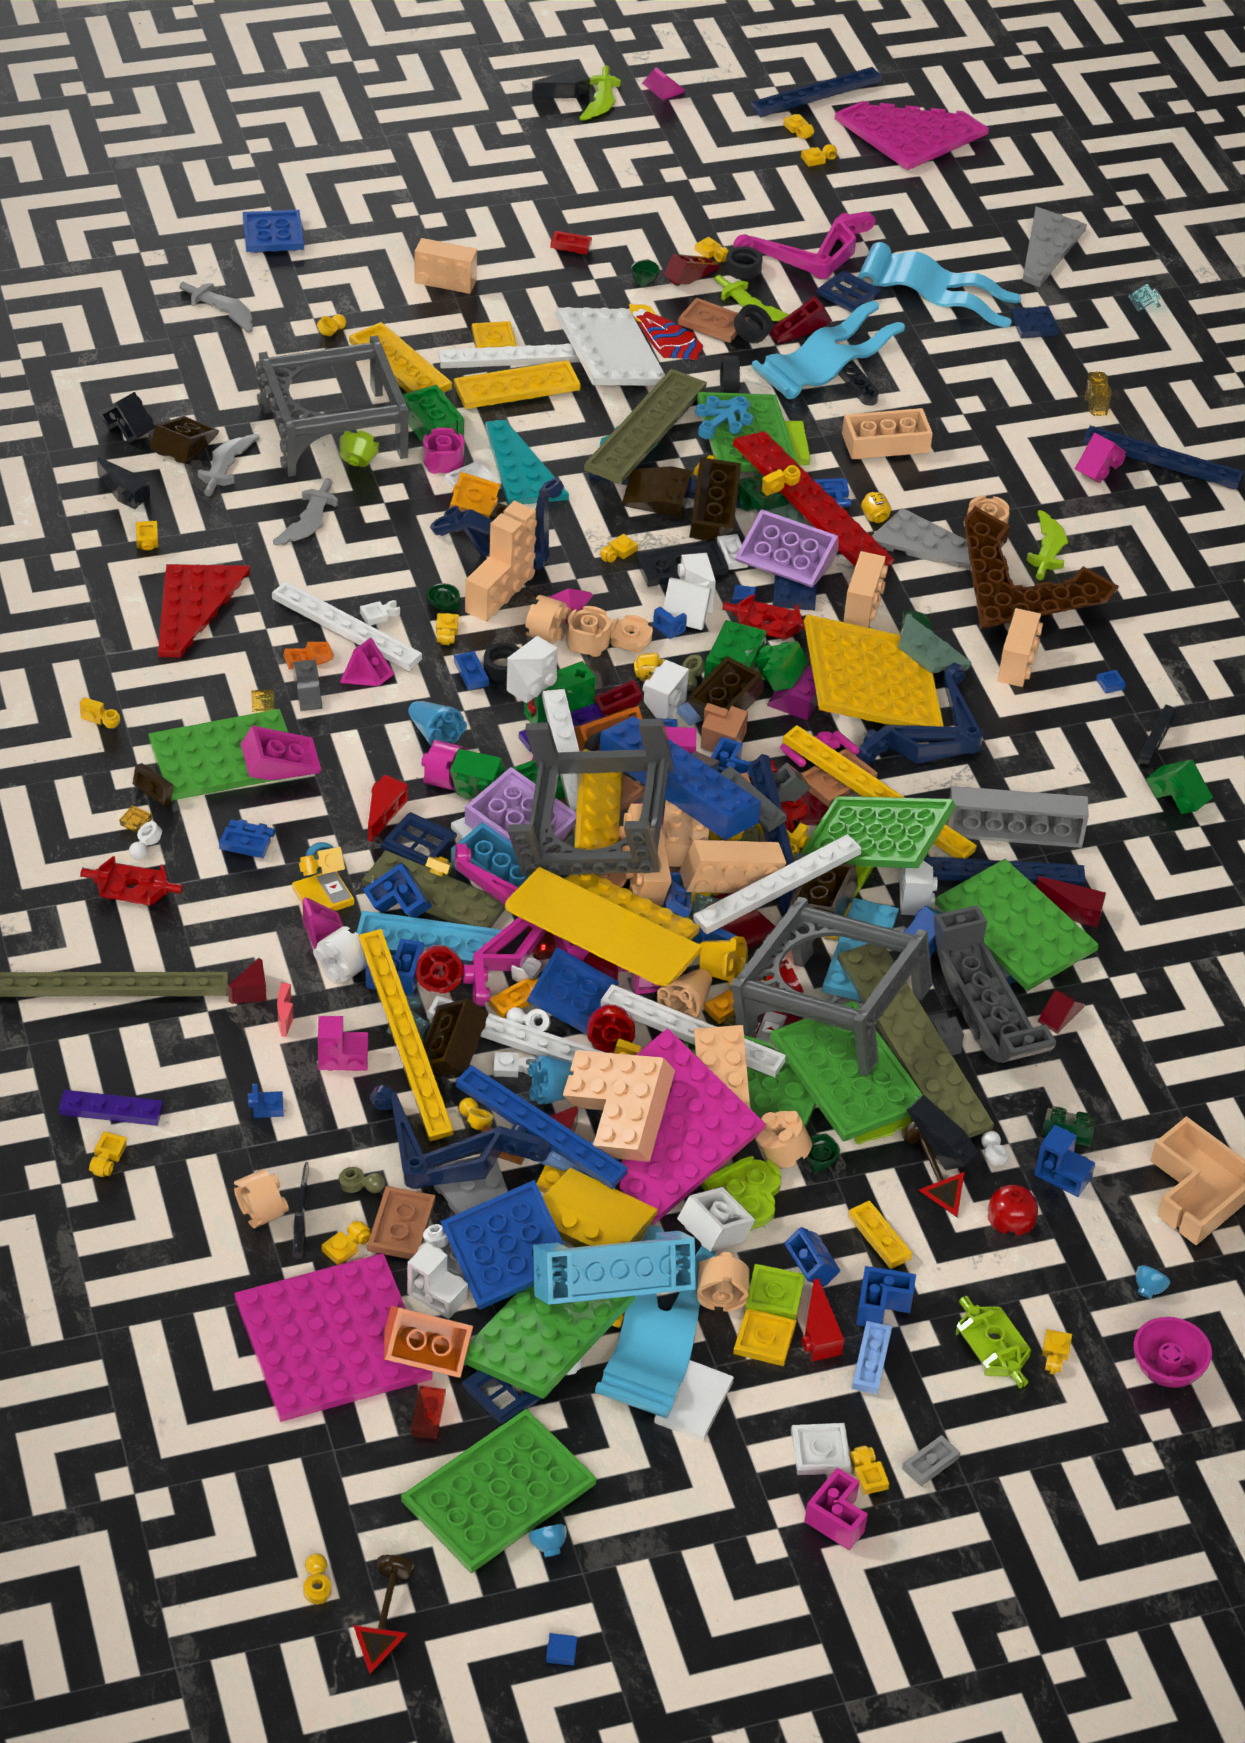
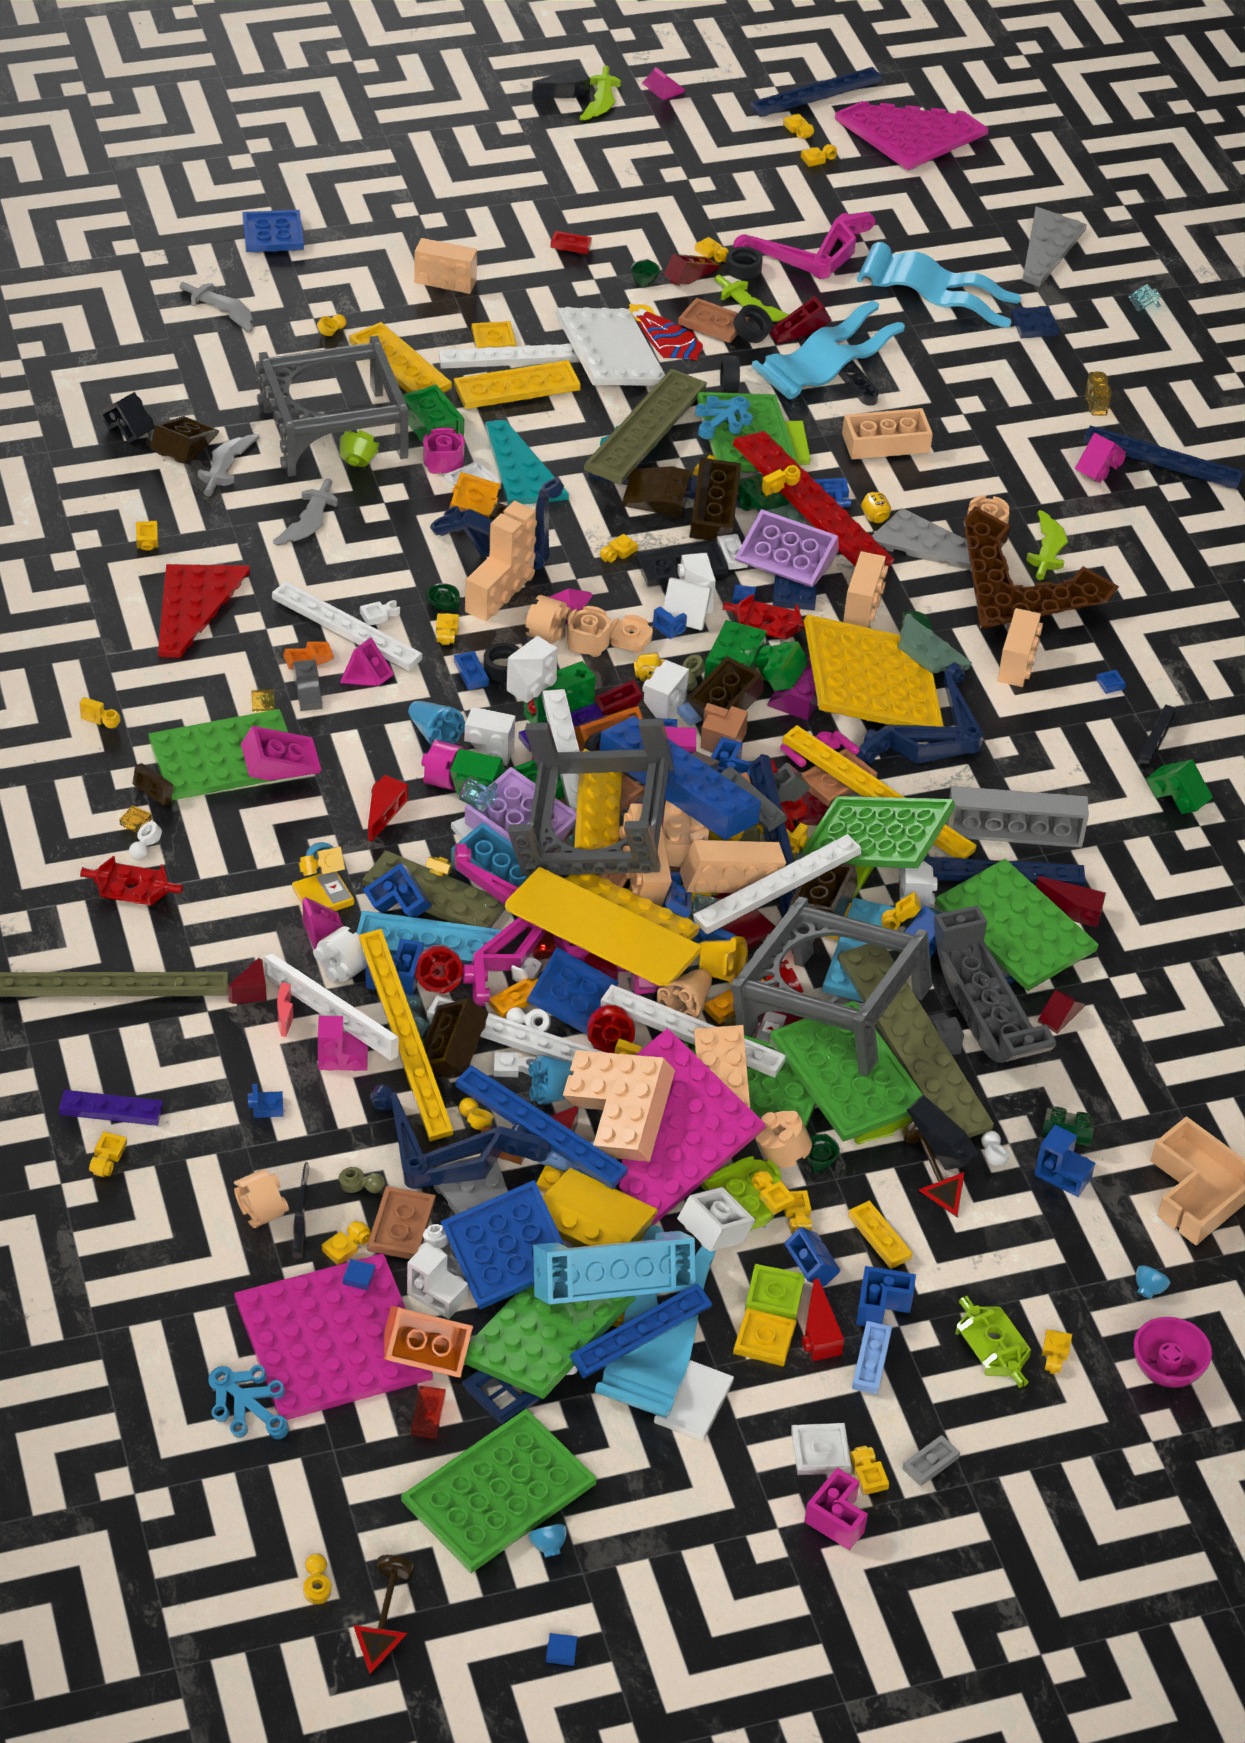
black slope [97,457,150,509] -> none
blue plate [219,819,275,858] -> none
dark blue piece [381,812,457,868] -> none
light nougat brick [697,1252,749,1311] -> none
dark blue piece [816,271,881,313] -> none
red cylinder [987,1185,1038,1235] -> none
none -> dark azure plant [208,1365,289,1439]
none -> white plate [264,953,399,1060]
none -> blue tile [343,1259,376,1290]
none -> clear light blue bracket [459,777,498,812]
none -> white slope [464,707,515,766]
none -> blue plate [569,1283,712,1379]
none -> yellow plate [752,1171,795,1215]
none -> yellow plate [784,1191,812,1233]
none -> yellow plate [881,891,921,930]

